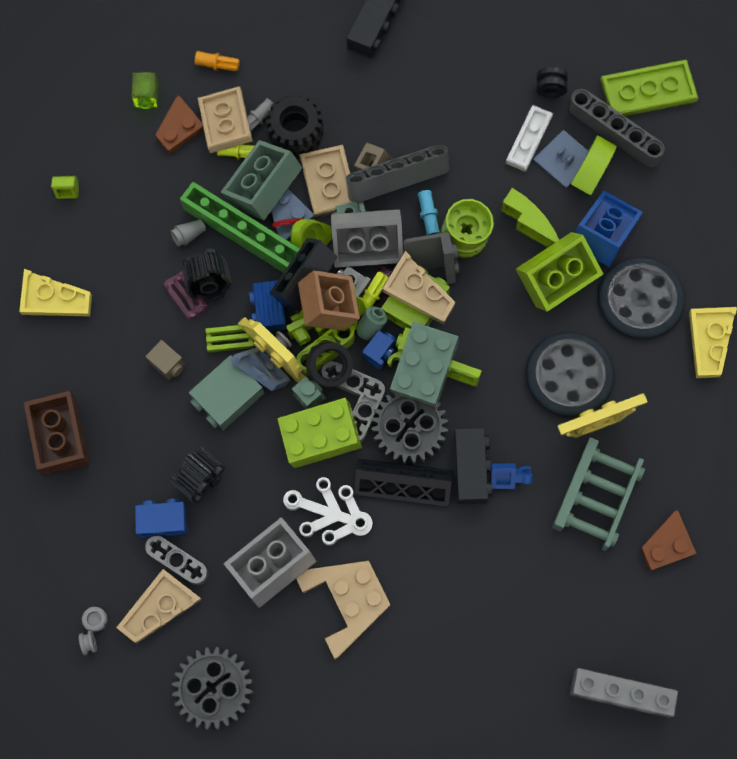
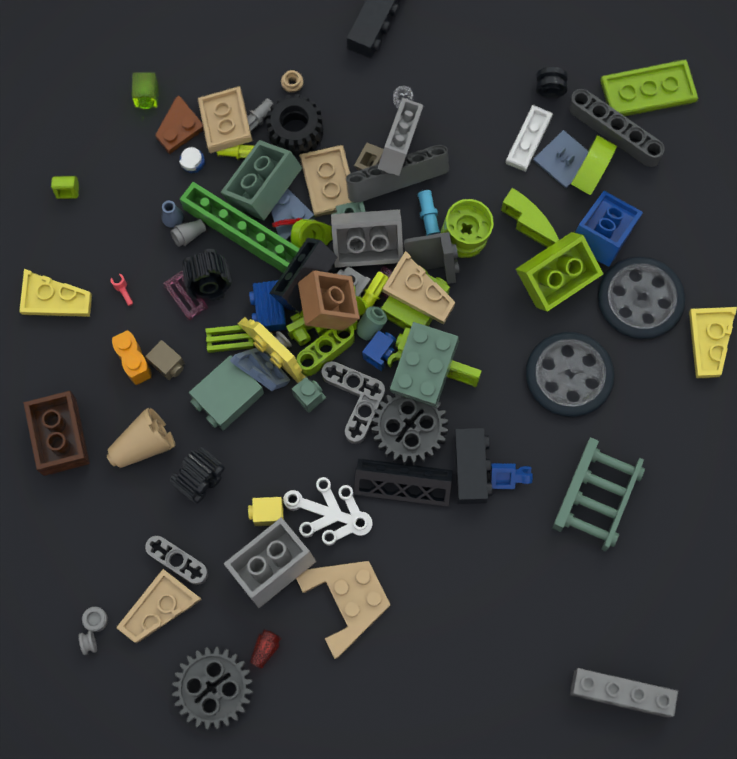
blue brick [135,499,188,538] -> none
light orange axle [195,51,239,71] -> none
lime brick [277,398,362,468] -> none
black tyre [306,341,353,387] -> none
light yellow wing [557,393,647,438] -> none
dark orange wing [641,510,696,571] -> none
none -> tan cone [107,408,175,468]
none -> coral hand [111,274,133,306]
none -> light orange brick [112,330,152,385]
none -> sand blue cone [162,200,184,228]
none -> white piece [179,147,205,173]
none -> light yellow brick [248,497,284,526]
none -> clear red cone [250,629,281,668]
none -> tan plate [281,70,303,92]
none -> light grey brick [377,98,423,176]
none -> clear bush [393,86,413,108]

